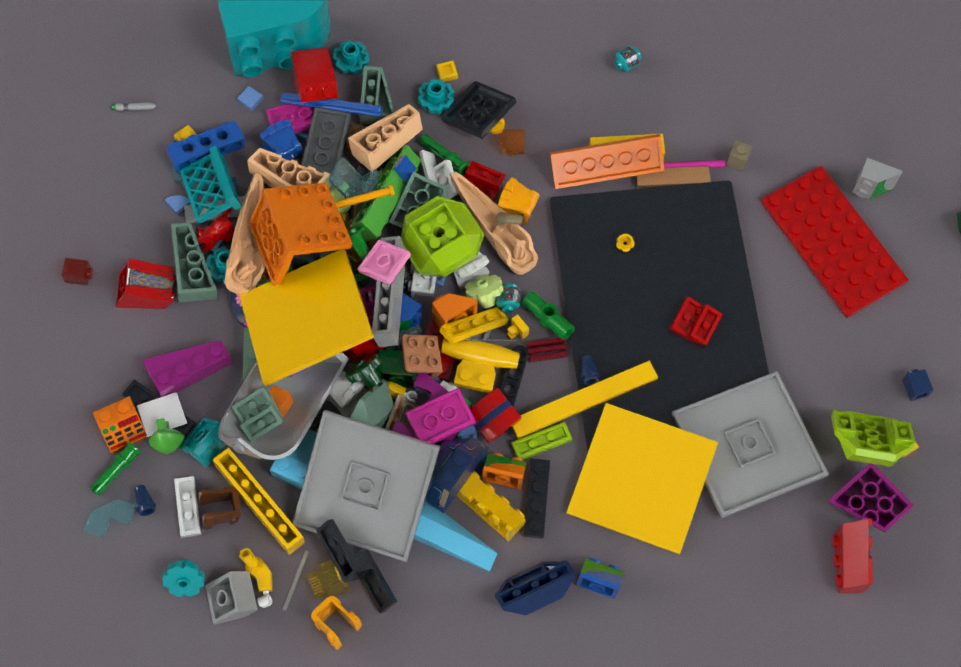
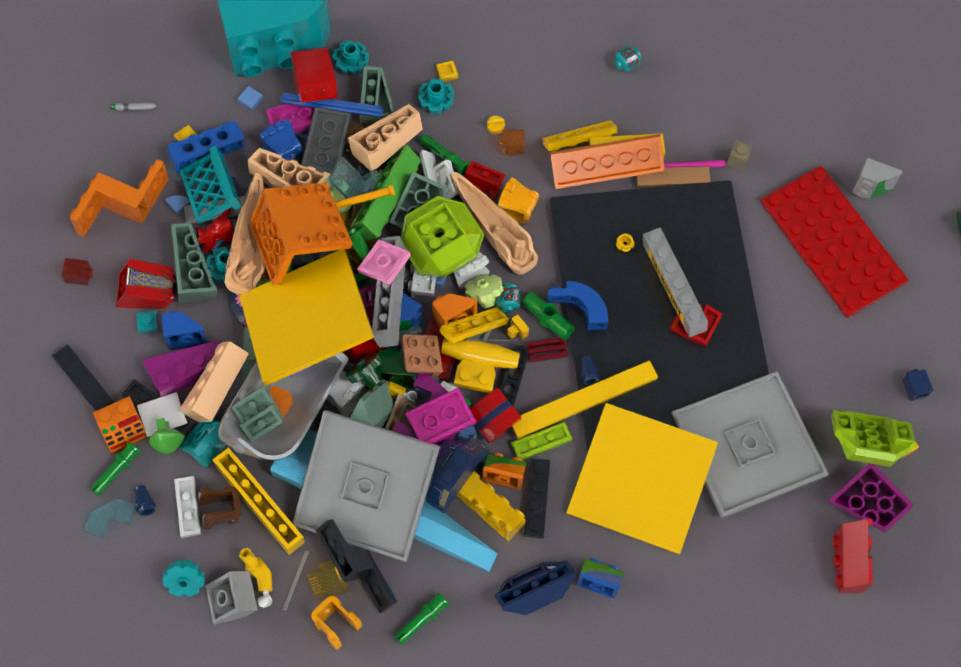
blue tile [393,155,417,182] -> none
black plate [441,81,517,139] -> none
dark tan arm [496,212,522,226] -> none
none -> black tile [52,344,114,411]
none -> orange bracket [70,159,169,237]
none -> teal plate [136,311,158,333]
none -> blue slope [161,311,208,350]
none -> light nougat wedge [179,341,249,422]
none -> green pin [394,593,450,645]
none -> yellow plate [542,120,618,151]
none -> blue arch [547,281,608,330]
none -> light grey brick [643,228,708,338]

